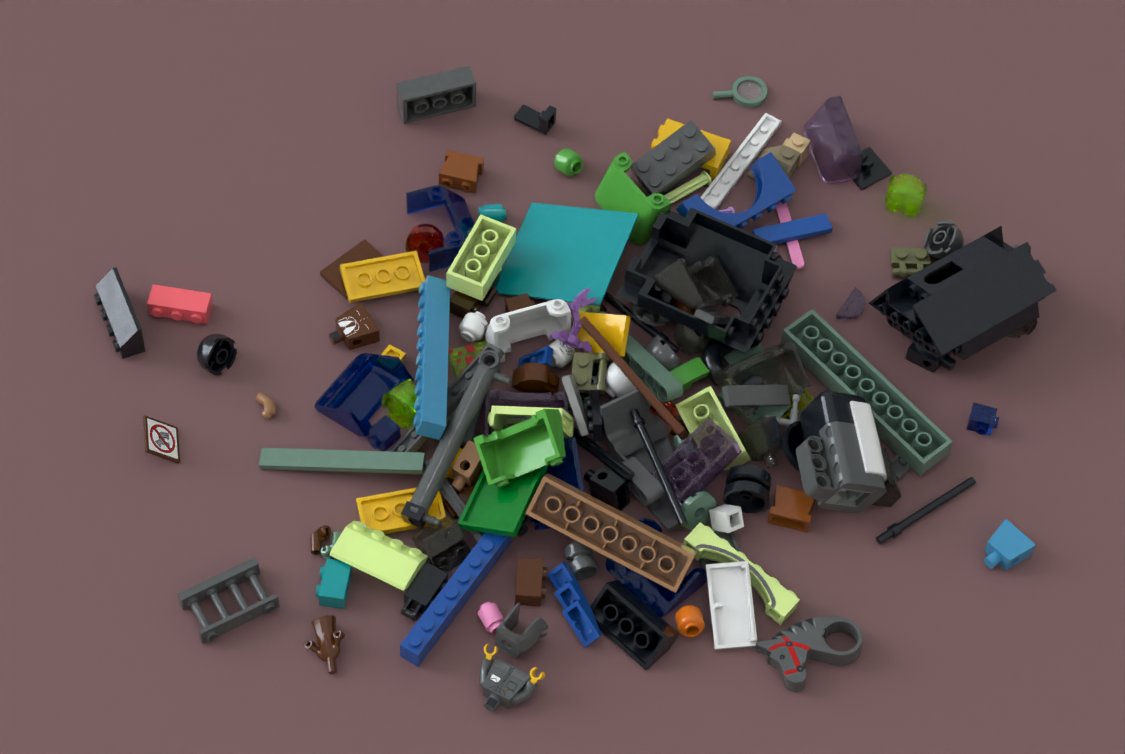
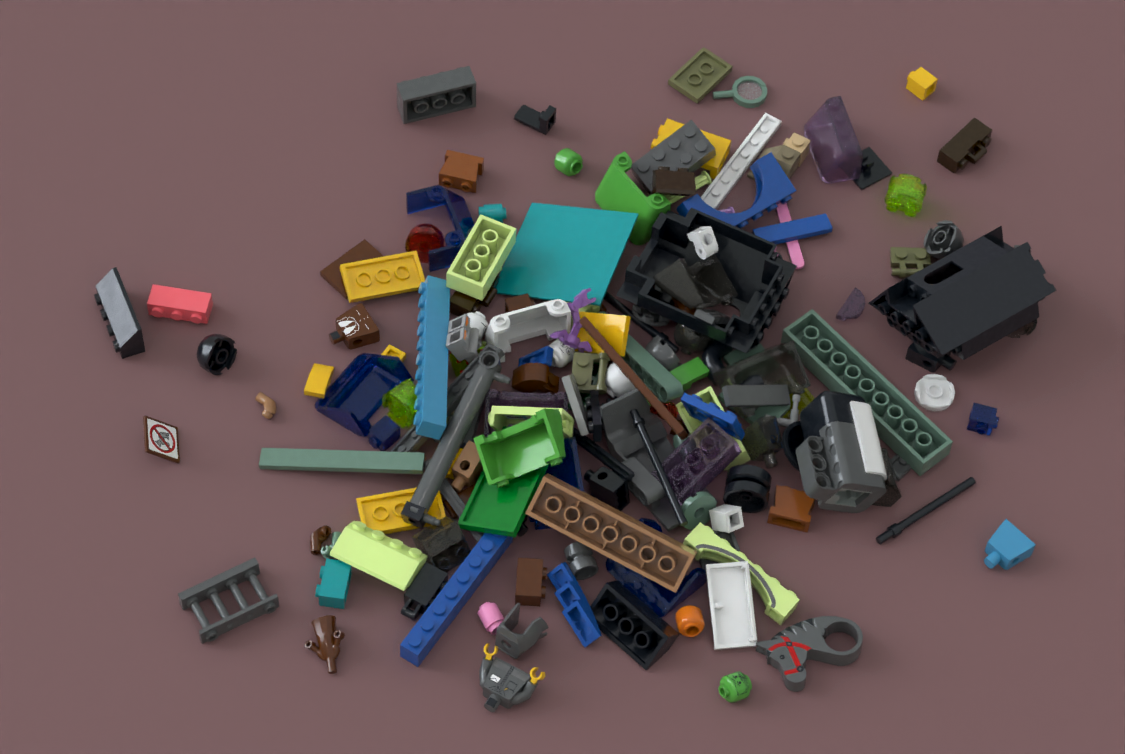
none -> yellow slope [304,363,334,398]
none -> light grey hips [446,314,482,364]
none -> dark brown slope [652,166,696,196]
none -> olive plate [668,47,733,104]
none -> blue plate [680,393,745,441]
none -> white leg [687,226,718,260]
none -> bright green head [718,671,752,703]
none -> yellow brick [906,67,938,101]
none -> white tile [914,374,955,412]
none -> dark brown piece [937,117,992,173]

